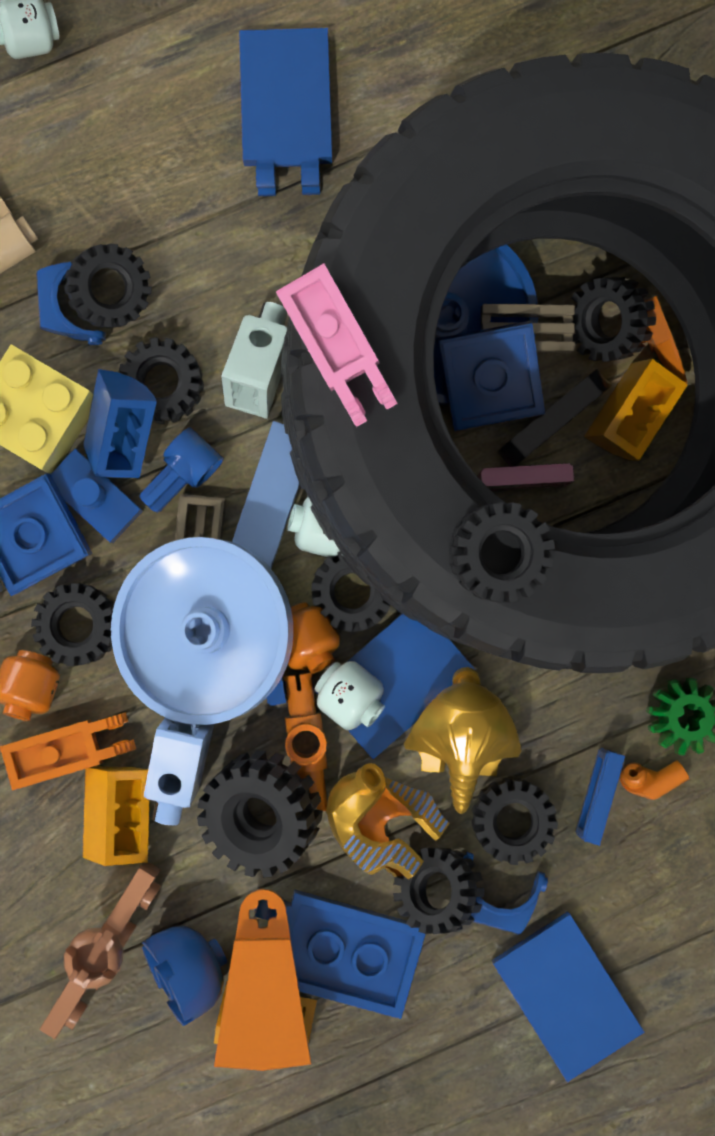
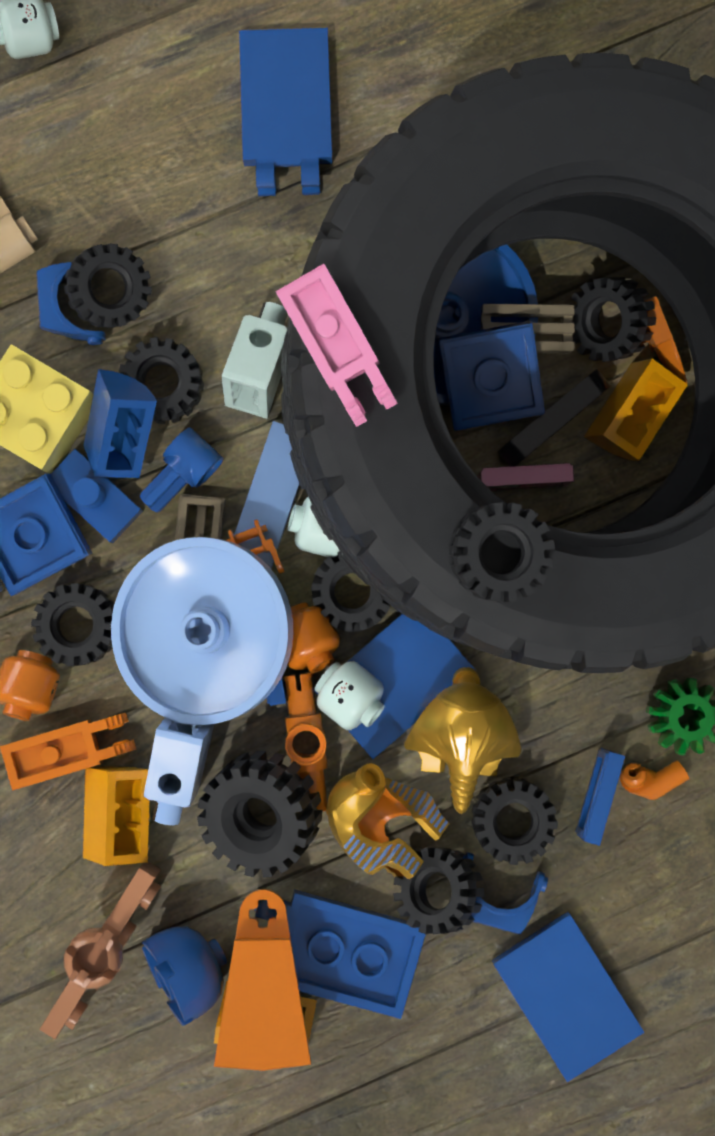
none -> orange piece [226,519,285,574]

